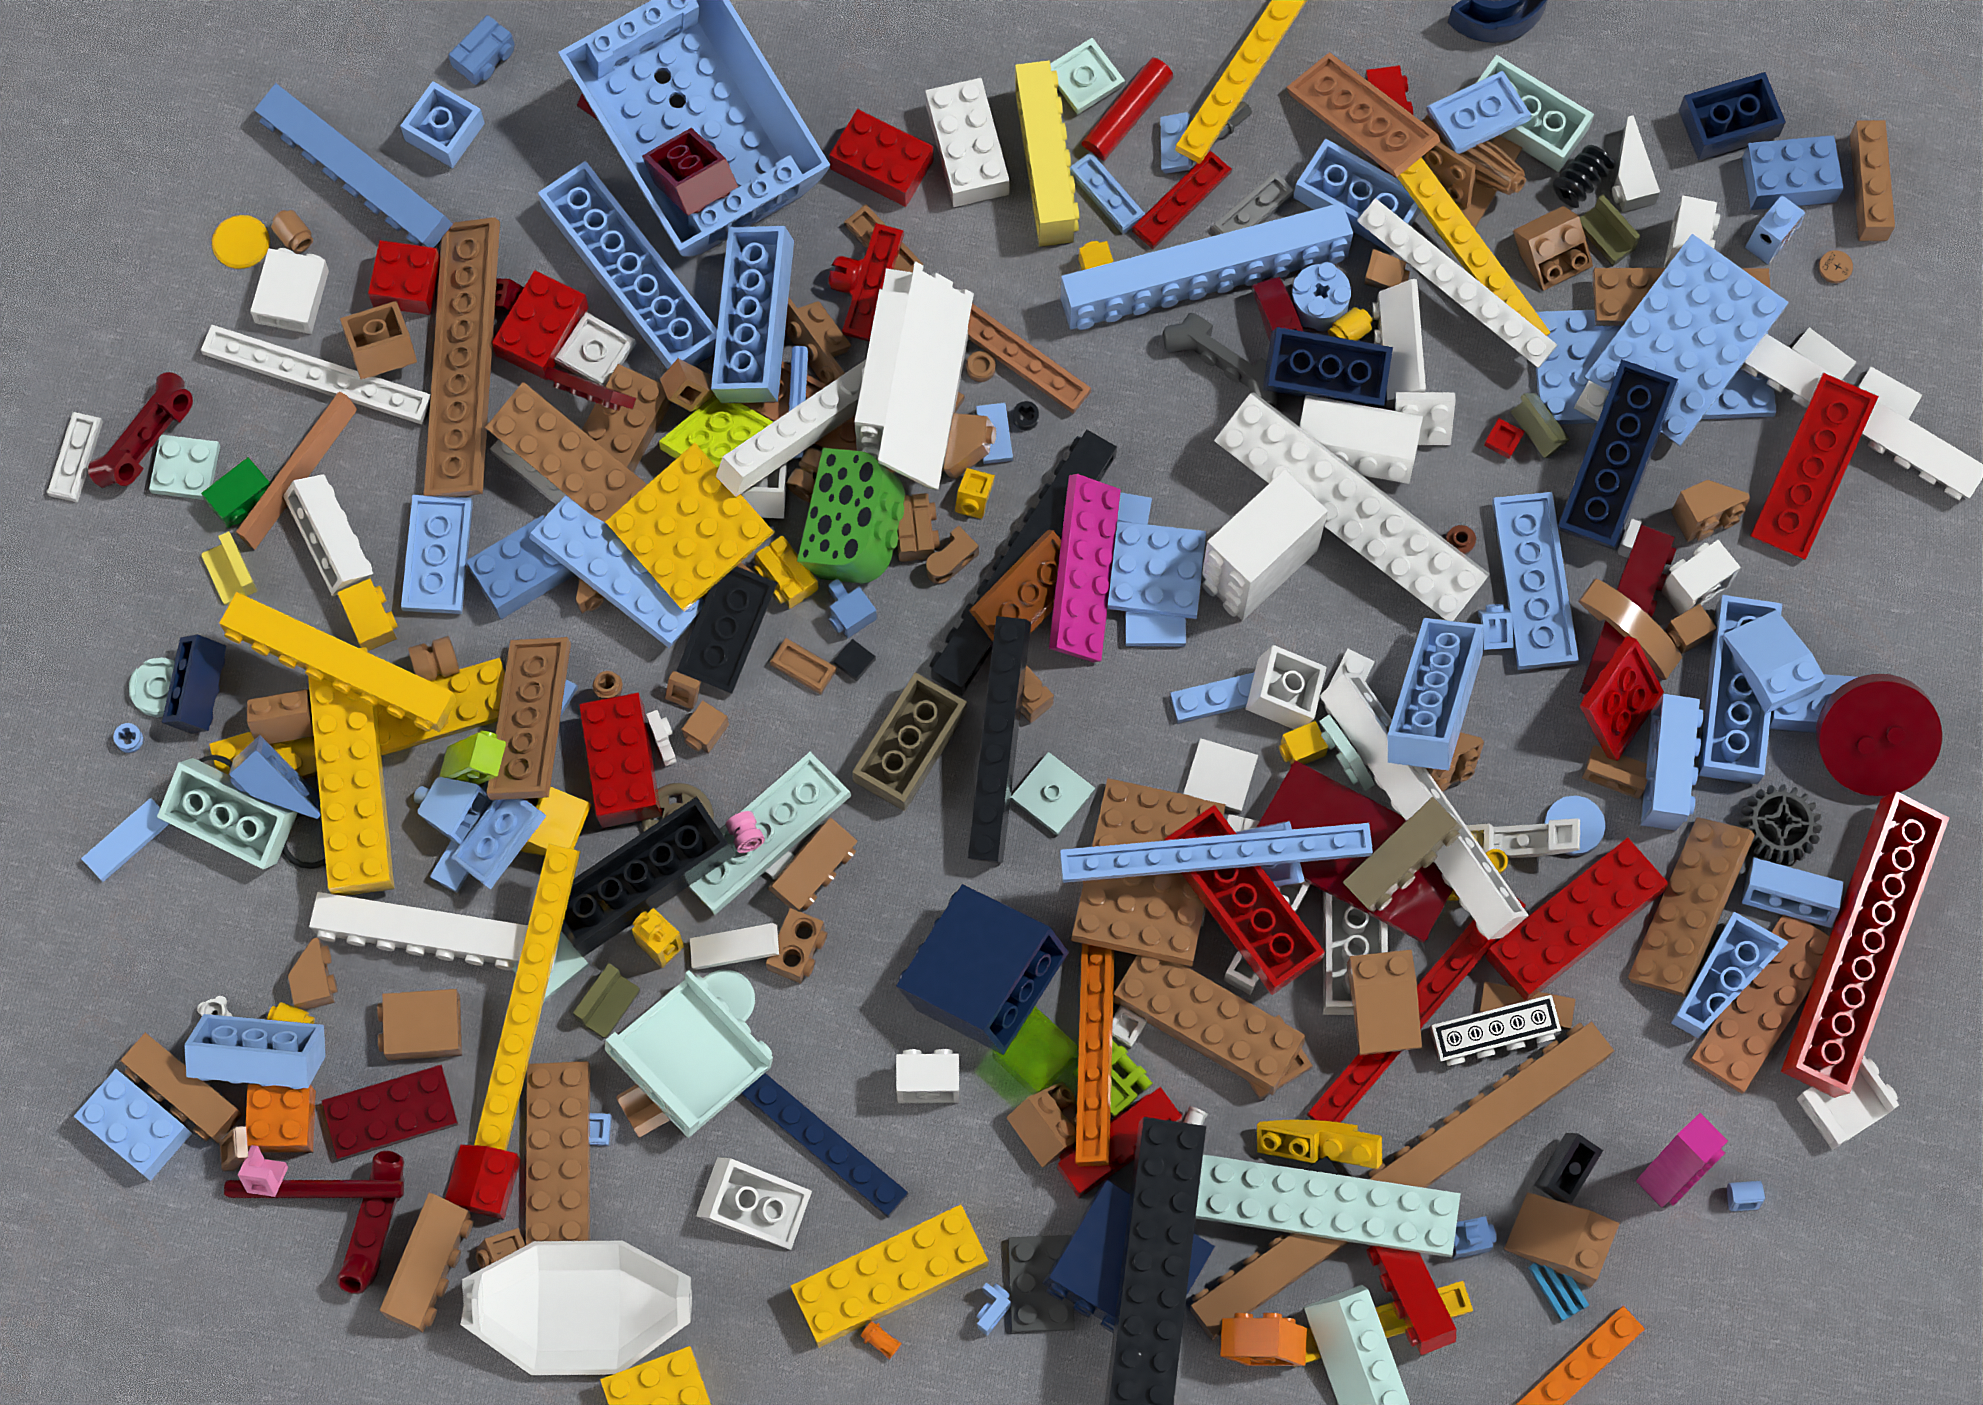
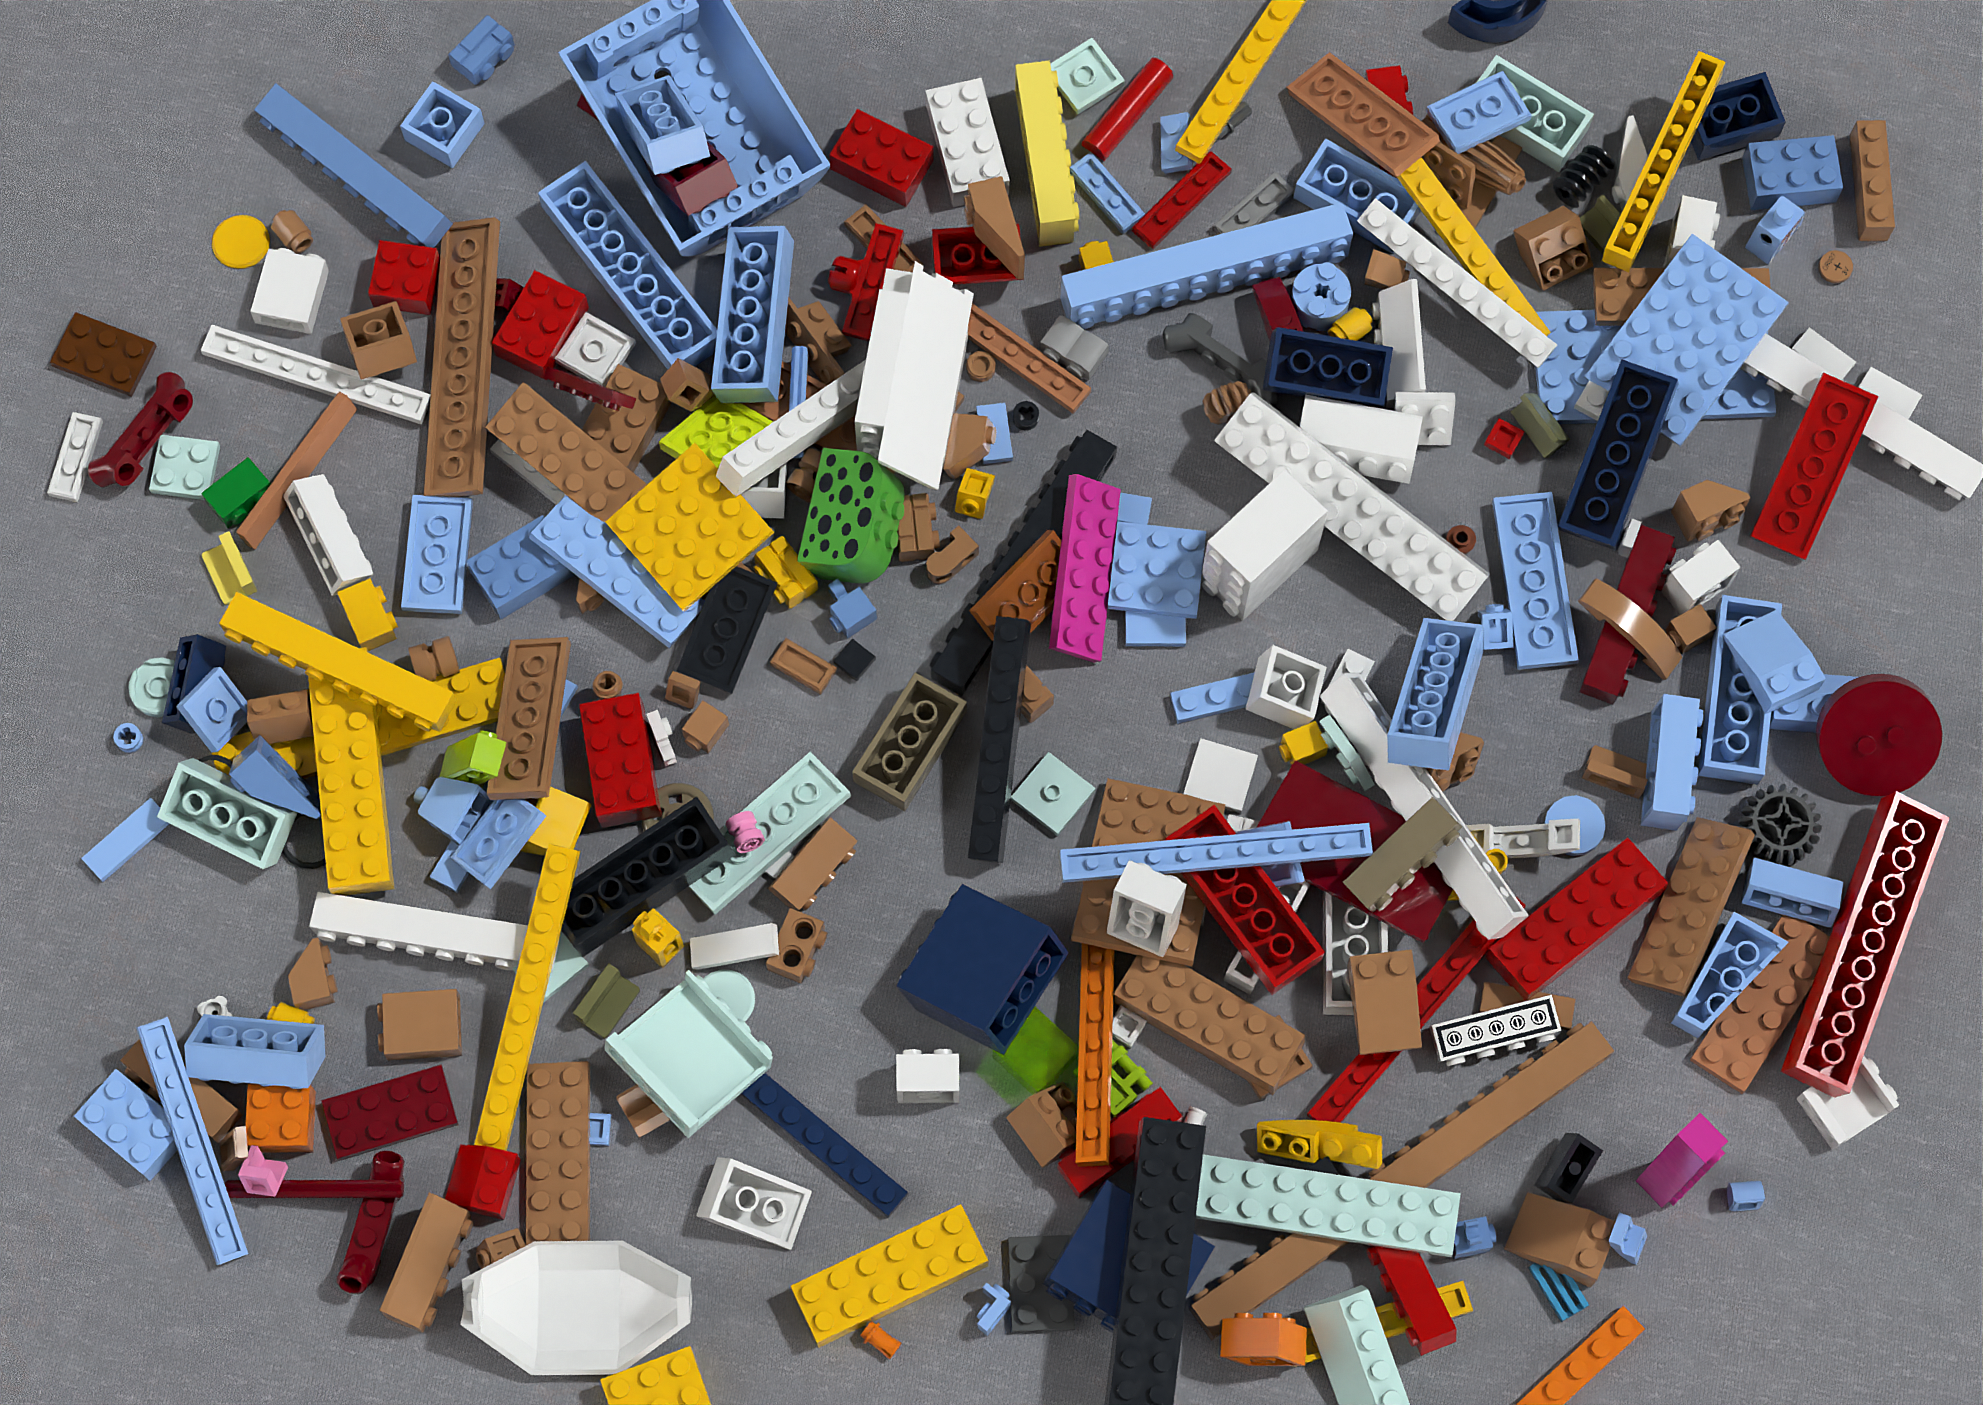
red plate [1579,636,1664,761] -> none
none -> reddish brown plate [50,312,157,397]
none -> light blue tile [136,1017,248,1265]
none -> light blue plate [176,667,247,753]
none -> light blue brick [615,75,710,175]
none -> red slope [932,224,1024,284]
none -> medium nougat slope [964,176,1025,280]
none -> light grey brick [1040,315,1109,380]
none -> white brick [1107,860,1187,957]
none -> medium nougat gear [1202,381,1251,425]
none -> yellow brick [1602,51,1725,272]
none -> light blue slope [1608,1212,1647,1265]

